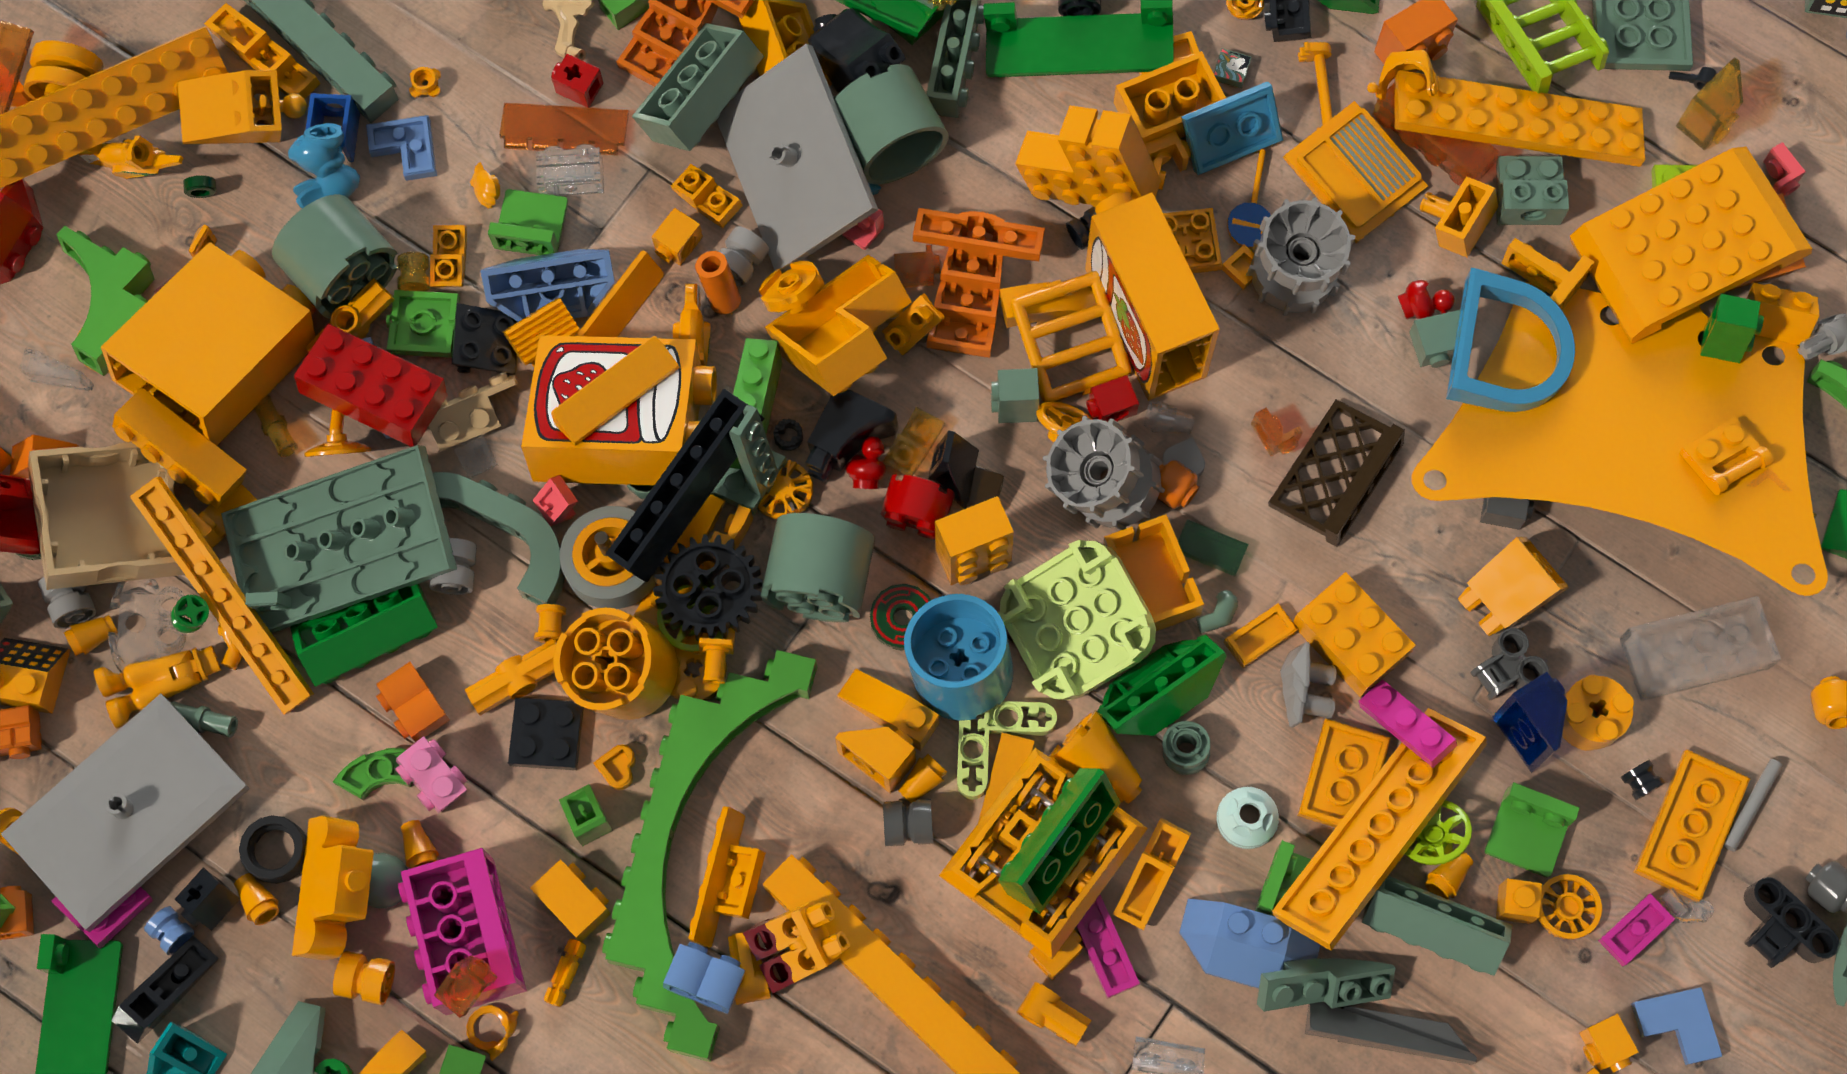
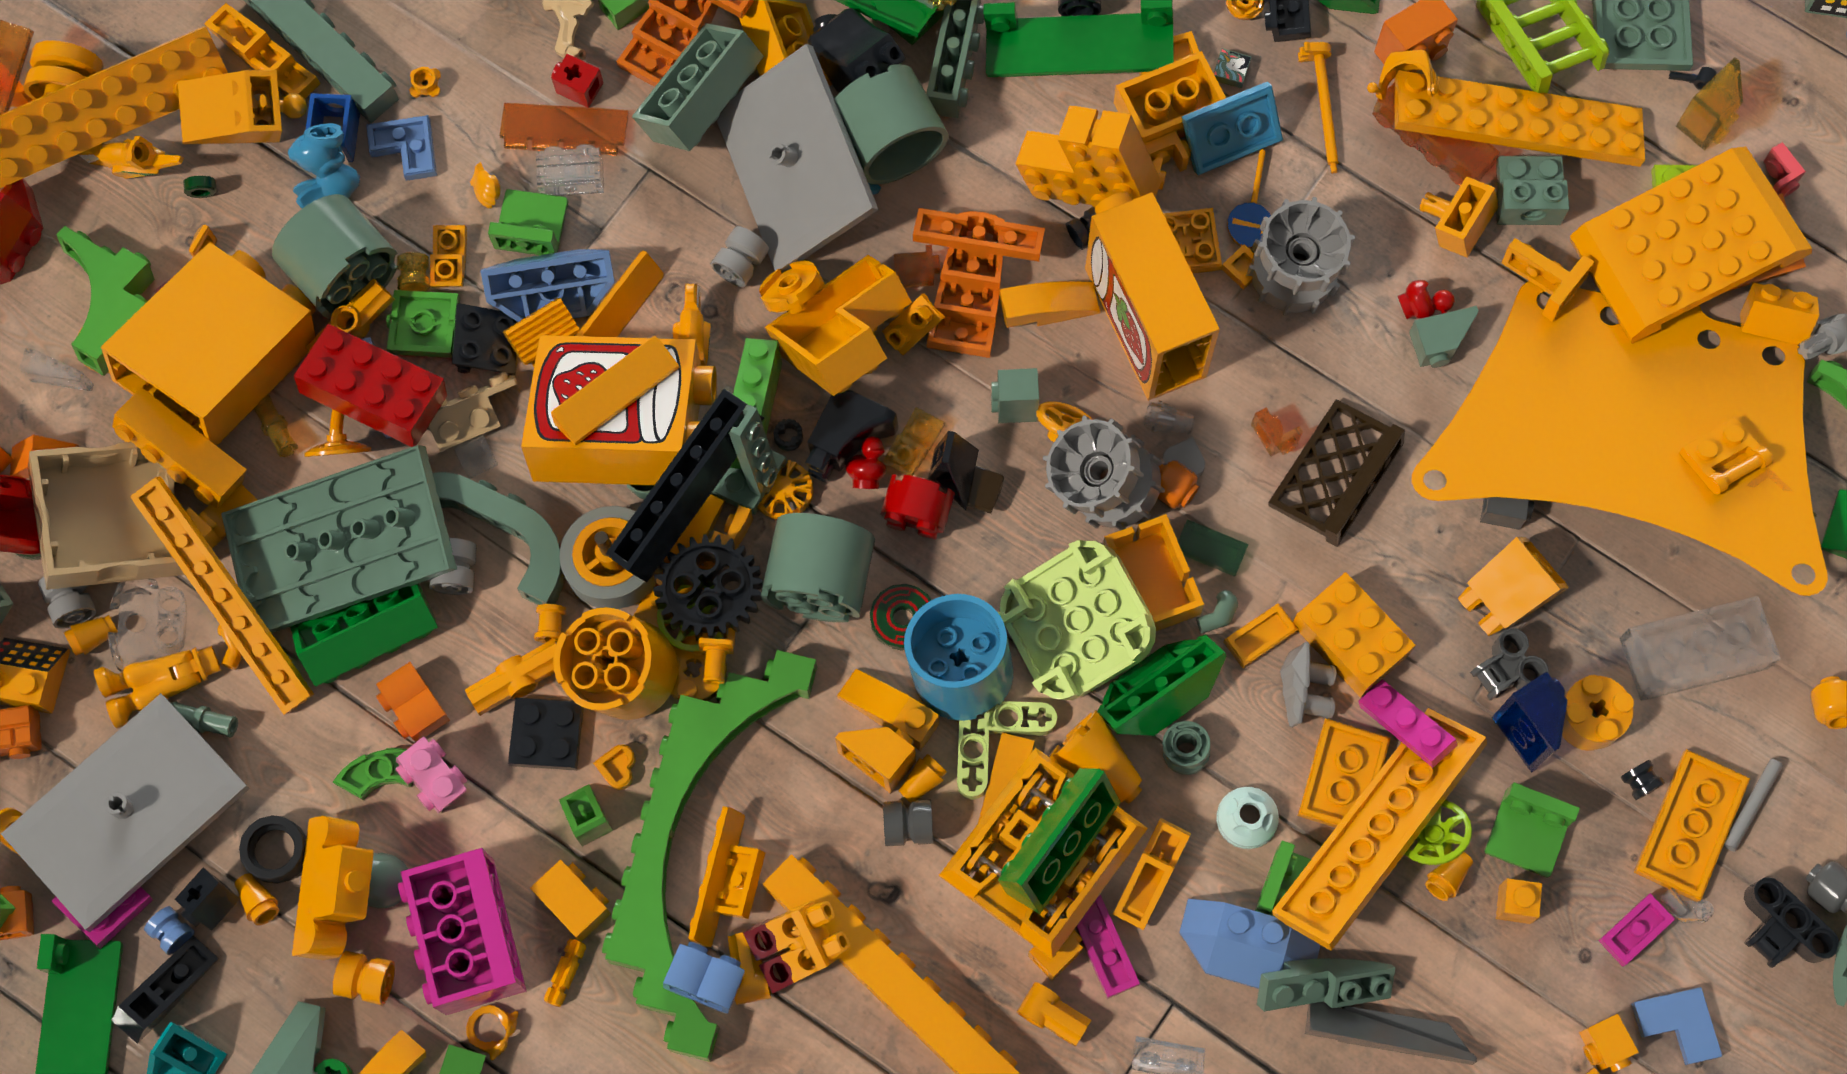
green wheel [170,595,209,633] -> none
sand green tile [245,591,292,612] -> none
light orange cone [400,820,439,868] -> none
clear orange bracket [434,955,498,1018] -> none
coral bracket [532,475,578,526] -> none
light orange brick [652,208,703,266] -> none
light orange slope [671,164,743,228] -> none
orange brick [695,251,741,314] -> none
coral bracket [842,209,884,250] -> none
light orange brick [935,496,1014,585] -> none
light orange bar [1011,271,1132,402] -> none
red brick [1086,375,1139,422] -> none
light orange piece [1283,101,1428,243] -> none
sand green brick [1362,876,1512,976] -> none
dark azure window [1446,268,1575,412] -> none
light orange wheel [1538,874,1602,940] -> none
green brick [1700,294,1764,363] -> none

